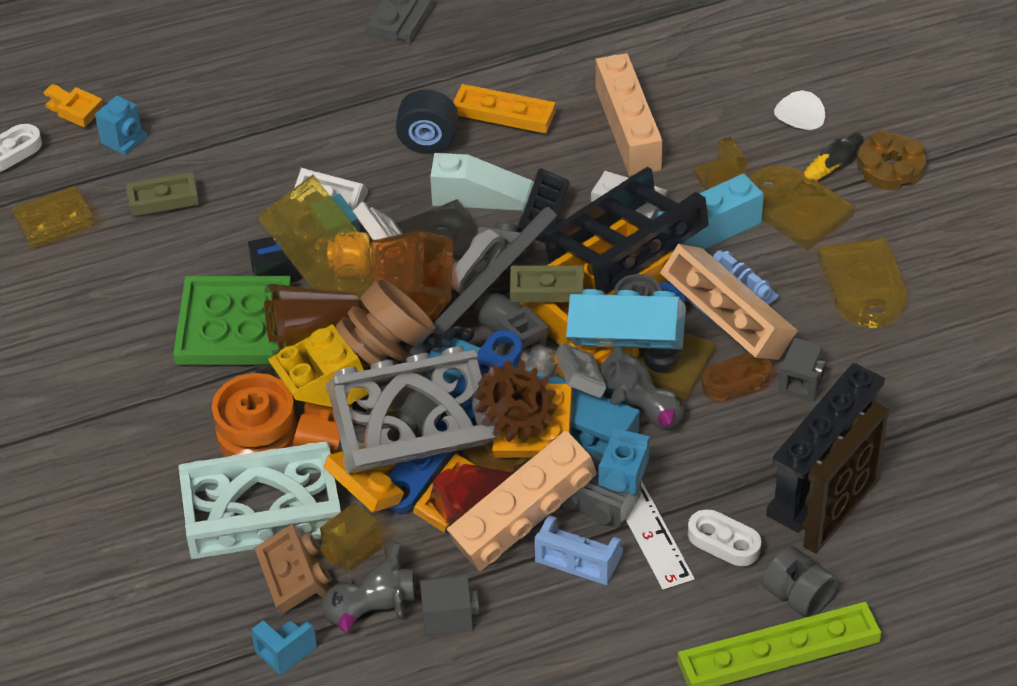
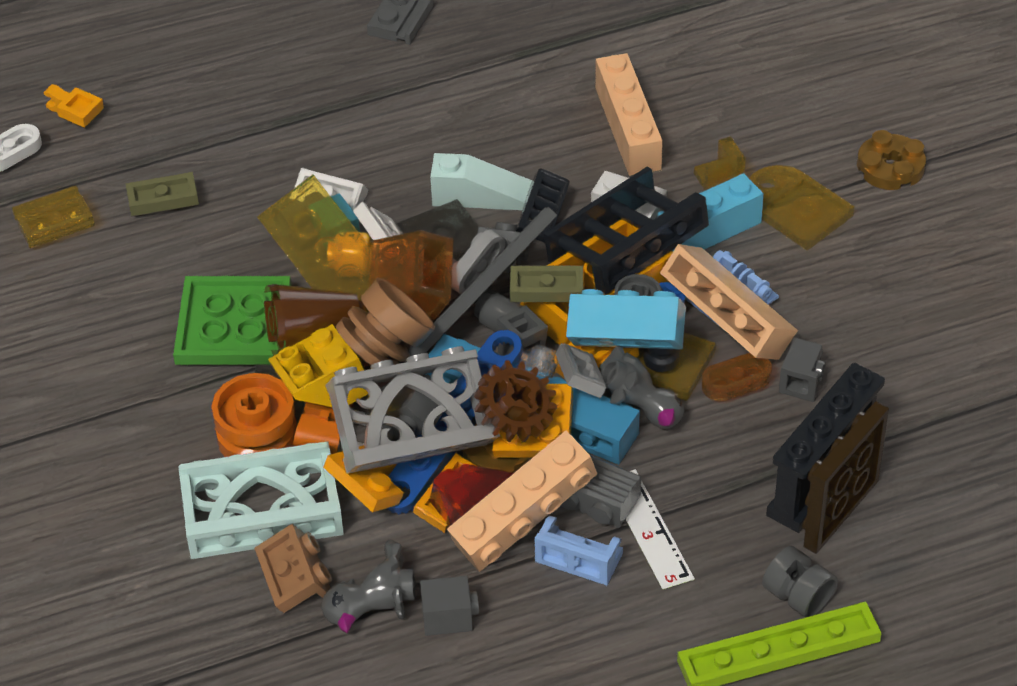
dark azure brick [95,95,147,155] -> none
black brick [248,233,303,283] -> none
dark azure panel [251,620,317,676] -> none
clear yellow brick [320,502,383,573] -> none
black wheel [396,90,458,154] -> none
black piece [425,326,474,352] -> none
light orange plate [453,84,556,134] -> none
dark azure brick [598,427,650,495] -> none
white plate [688,509,761,566] -> none
white sticker [774,90,825,130] -> none
pearl dark grey piece [804,132,864,183] -> none
clear yellow tile [817,237,907,328] -> none

